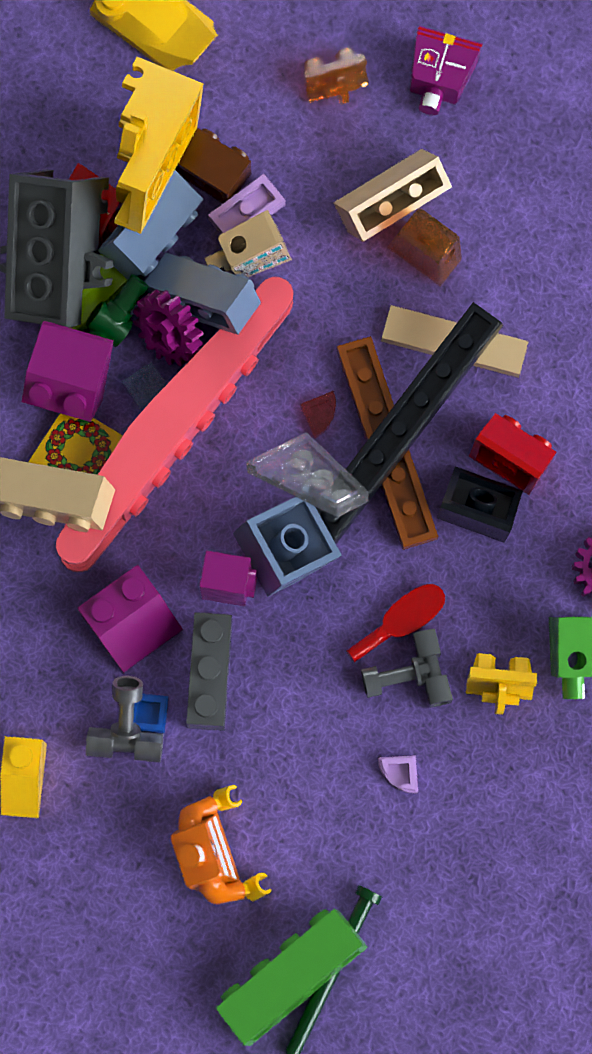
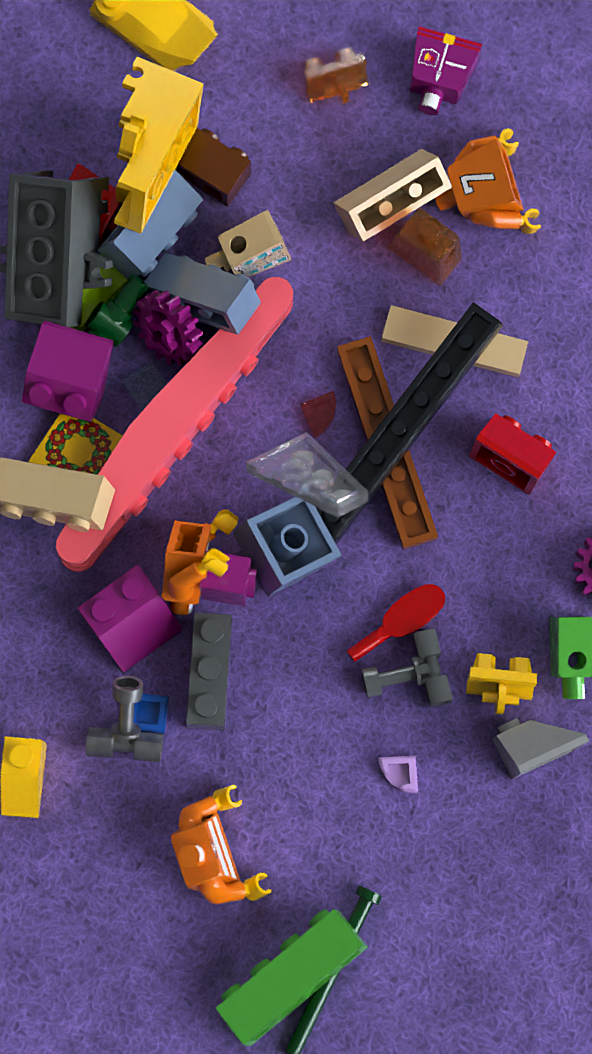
lavender plate [208,174,286,234] -> none
black slope [436,466,523,543] -> none
none -> orange torso [162,509,239,615]
none -> orange torso [435,129,541,234]
none -> light grey slope [493,718,589,779]

